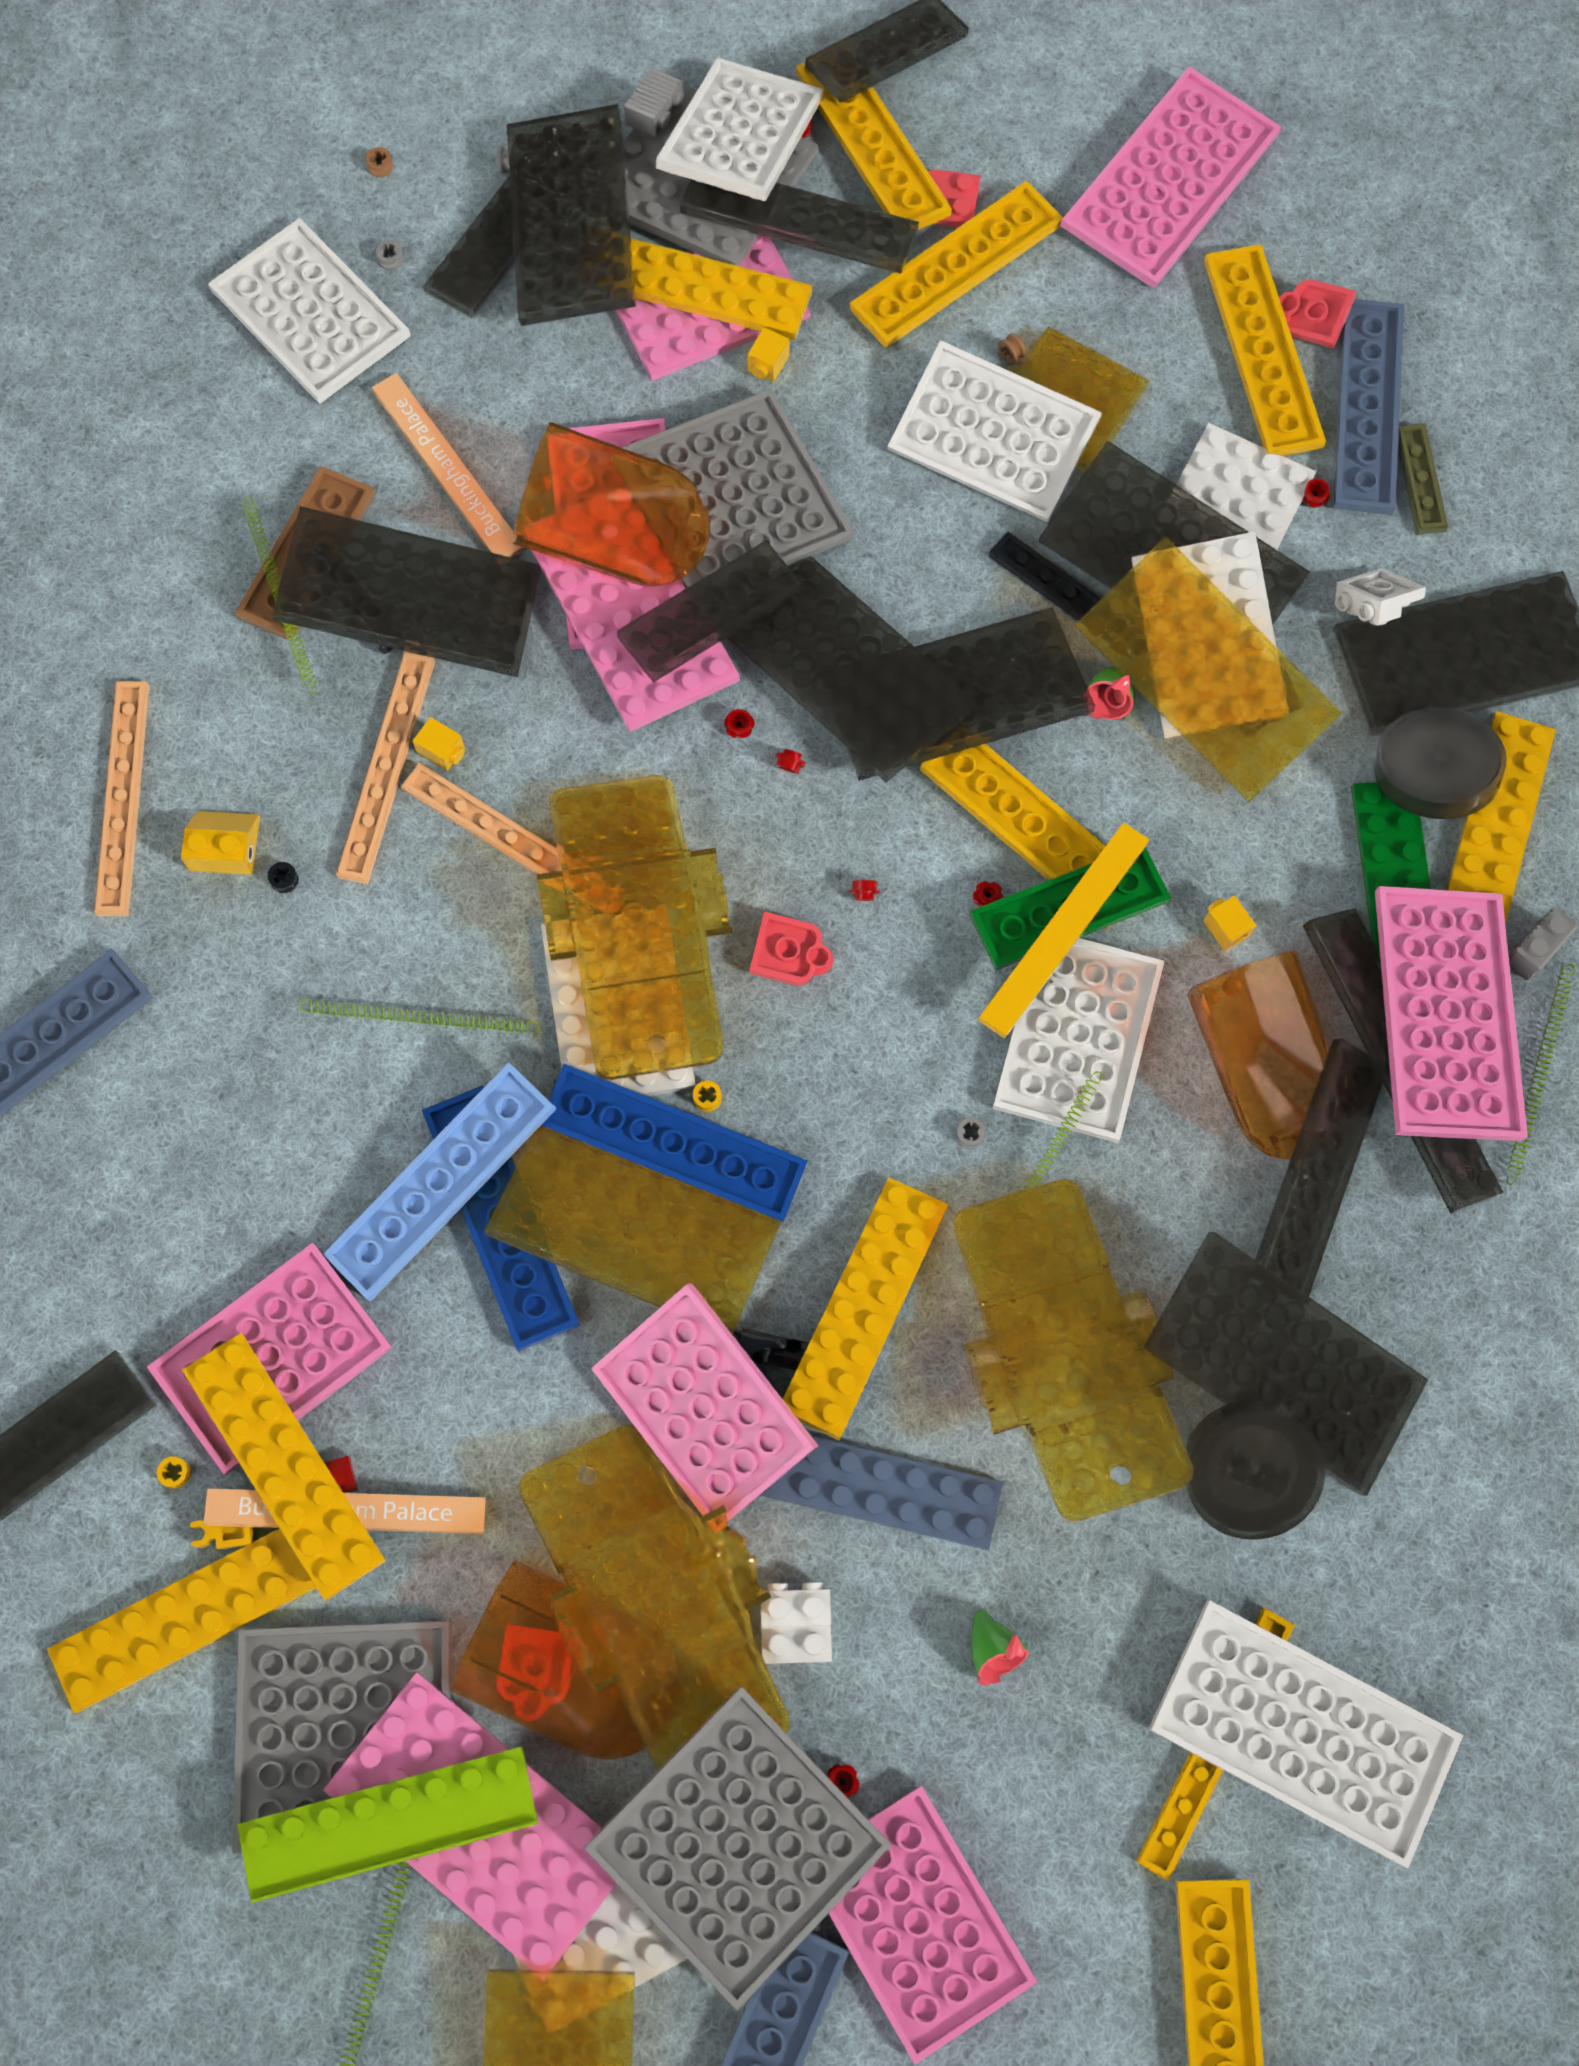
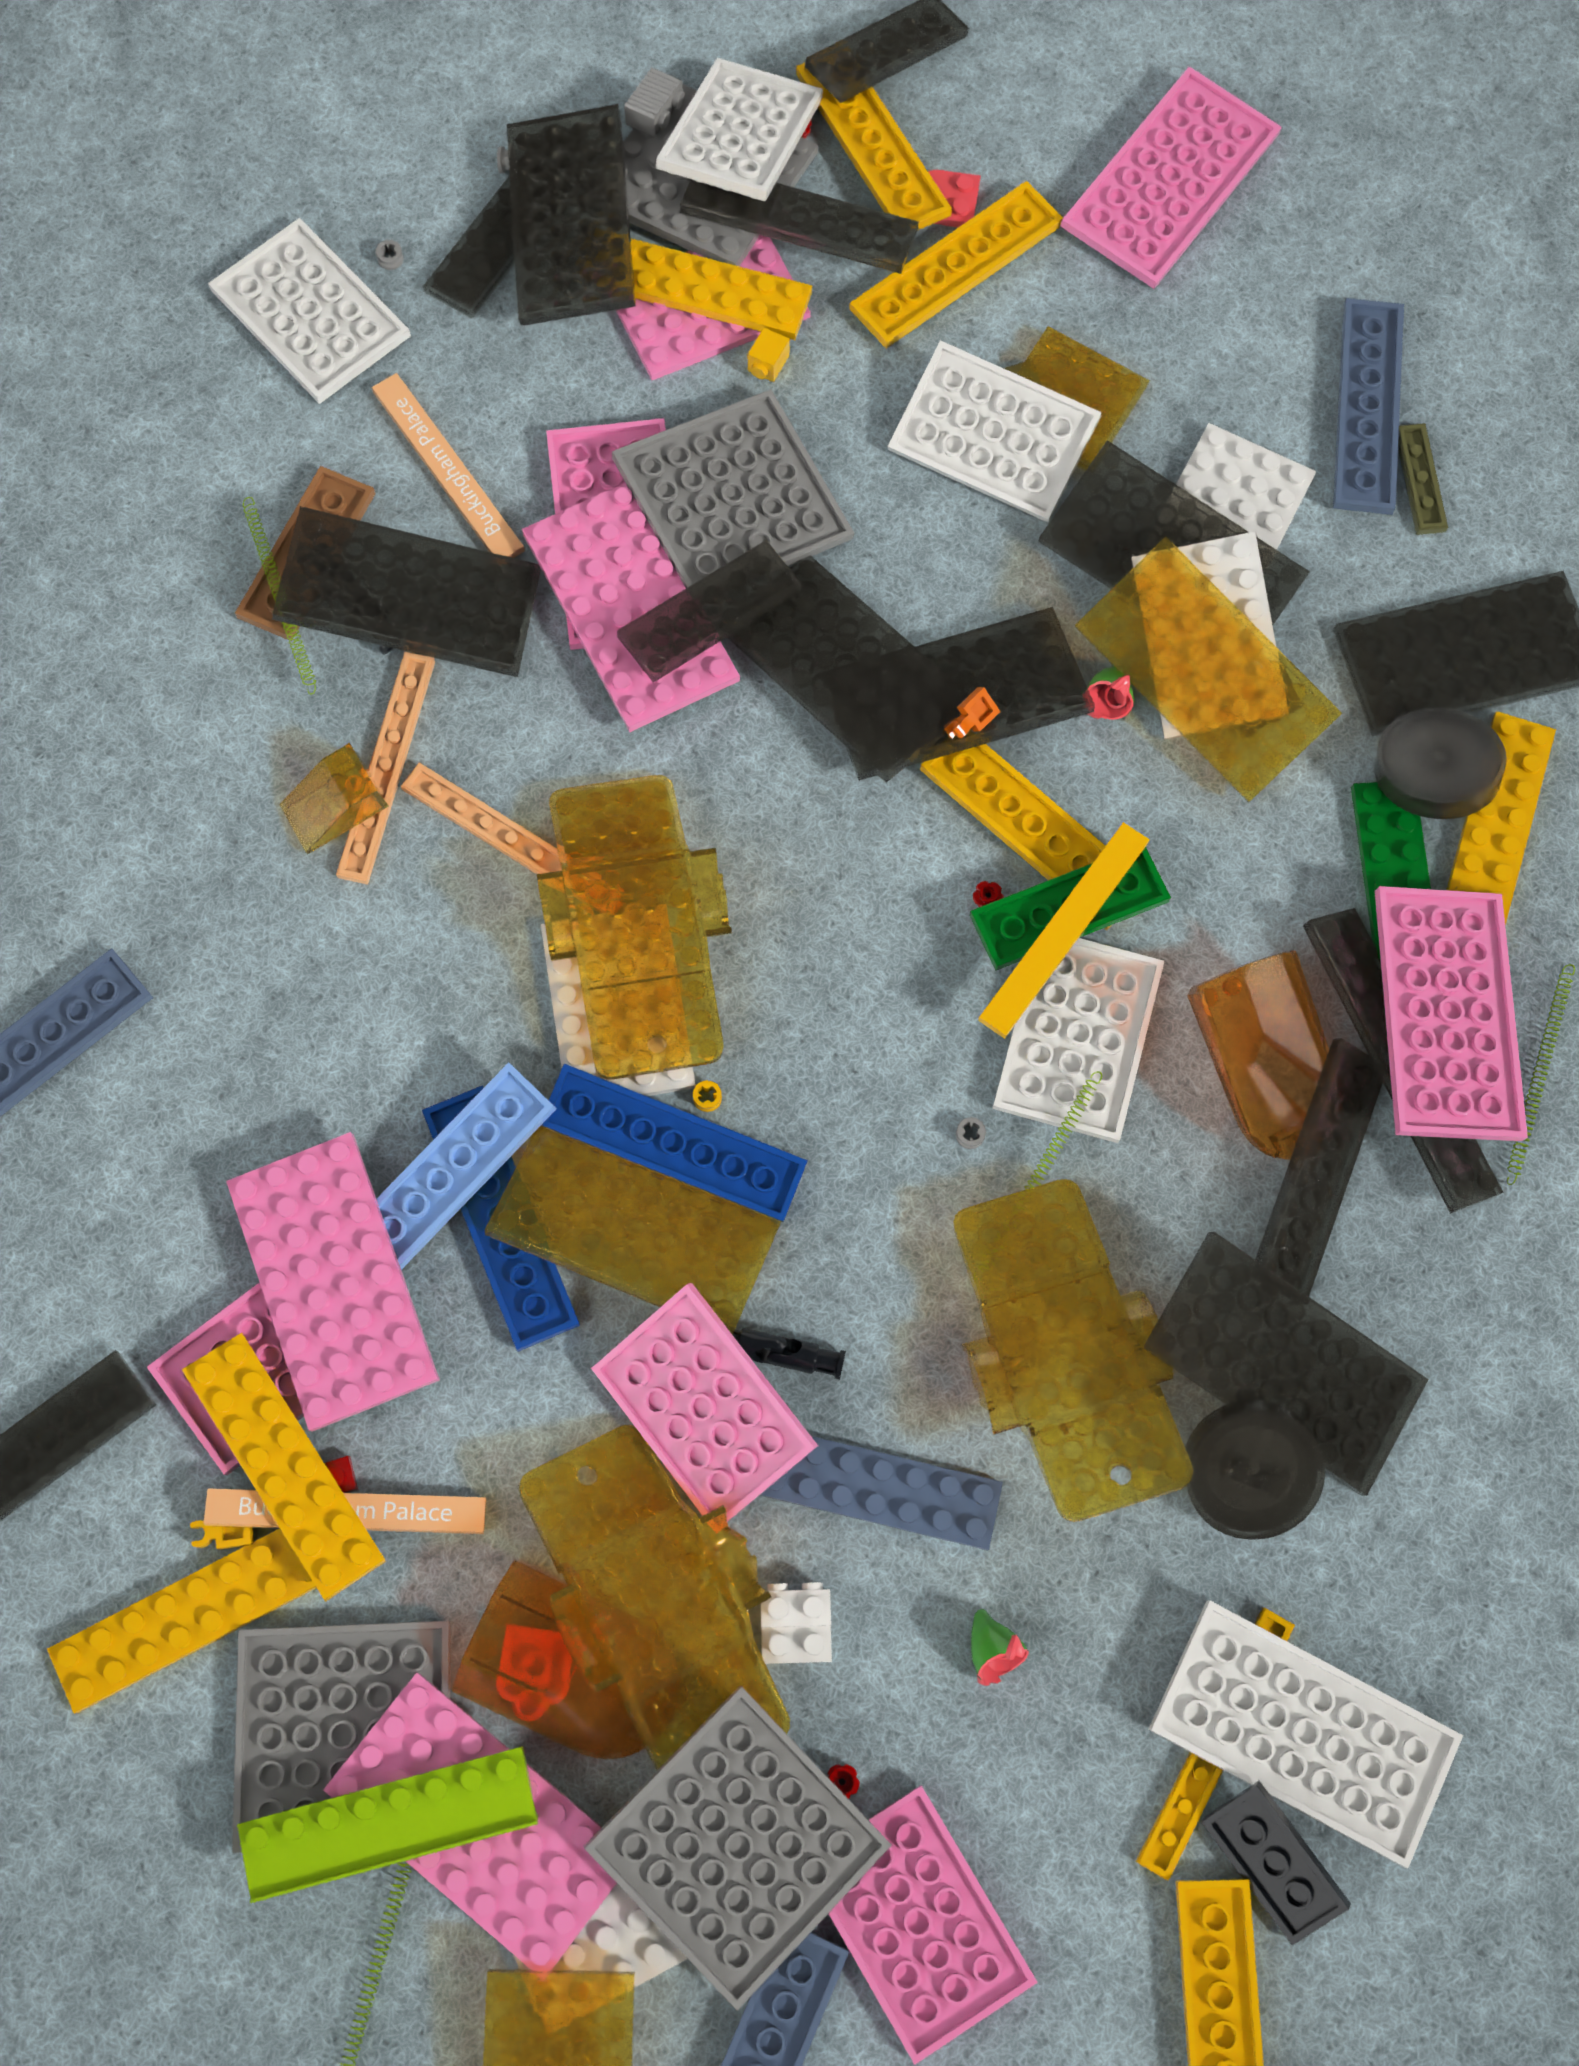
light nougat tile [94,681,149,916] -> none
yellow bush [156,1456,191,1489] -> none
yellow slope [181,811,260,875] -> none
black bush [267,862,299,893] -> none
lime piece [299,999,540,1033] -> none
medium nougat bush [366,147,393,177] -> none
yellow brick [413,717,465,771] -> none
clear orange windscreen [513,422,710,586] -> none
red plate [724,709,755,739] -> none
coral plate [748,911,833,986] -> none
red plate [775,749,806,774] -> none
yellow plate [783,1177,948,1441] -> none
red plate [849,880,880,901] -> none
black tile [989,531,1147,660] -> none
medium nougat bush [998,333,1026,364] -> none
yellow brick [1203,895,1257,951] -> none
yellow plate [1204,244,1326,456] -> none
coral plate [1279,279,1356,349] -> none
red plate [1302,478,1330,508] -> none
white plate [1335,568,1426,625] -> none
light grey brick [1509,907,1578,981] -> none
none -> bright pink plate [226,1132,440,1432]
none -> clear yellow slope [279,743,389,854]
none -> orange plate [943,687,1001,739]
none -> black plate [1201,1781,1351,1945]

